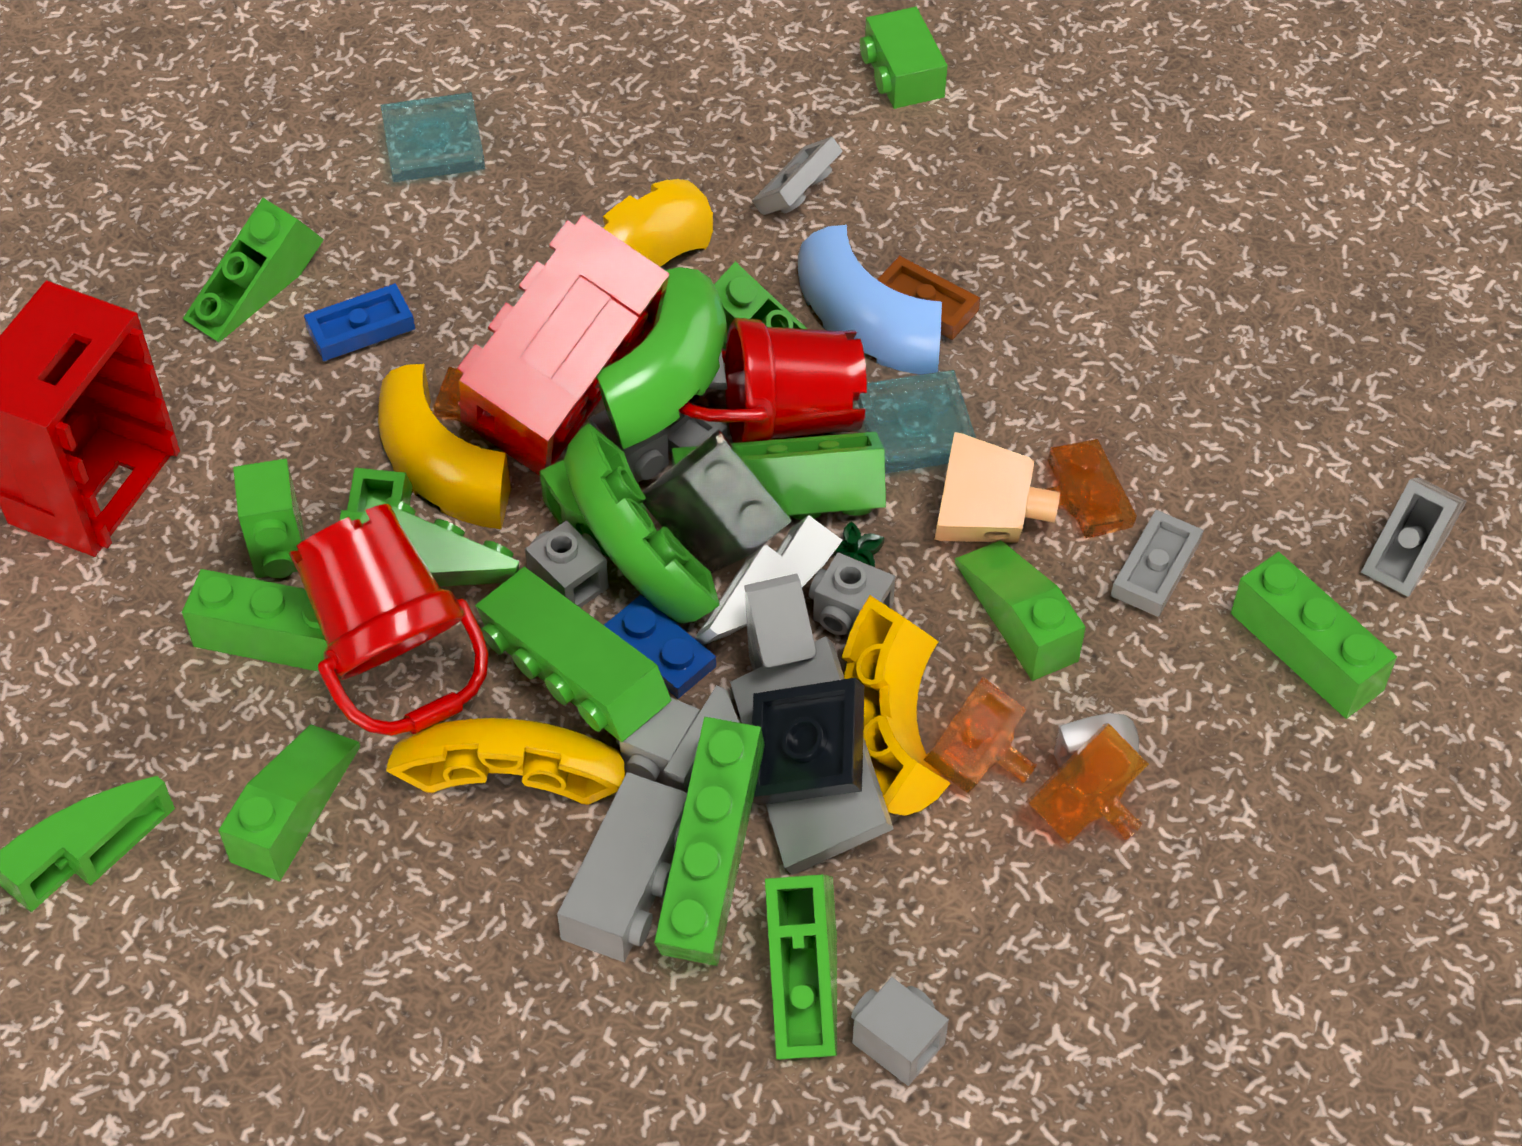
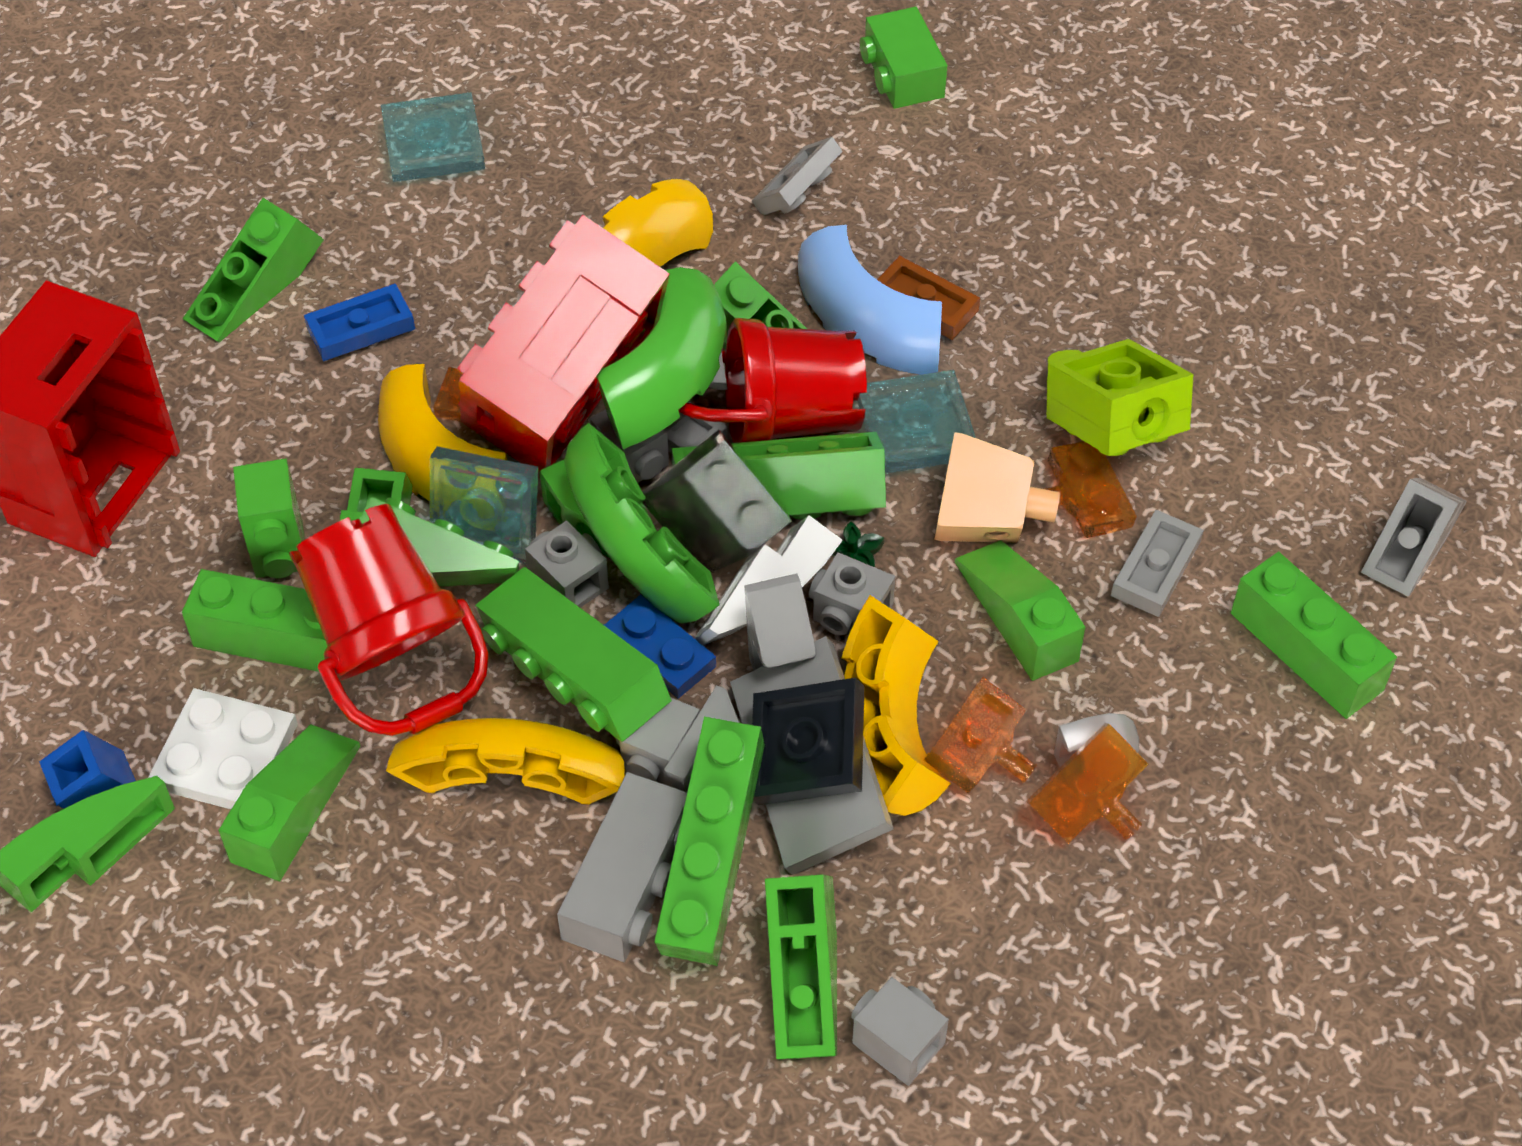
none -> blue brick [39,730,136,809]
none -> white plate [148,688,298,809]
none -> clear light blue plate [430,446,538,564]
none -> lime brick [1046,339,1194,456]

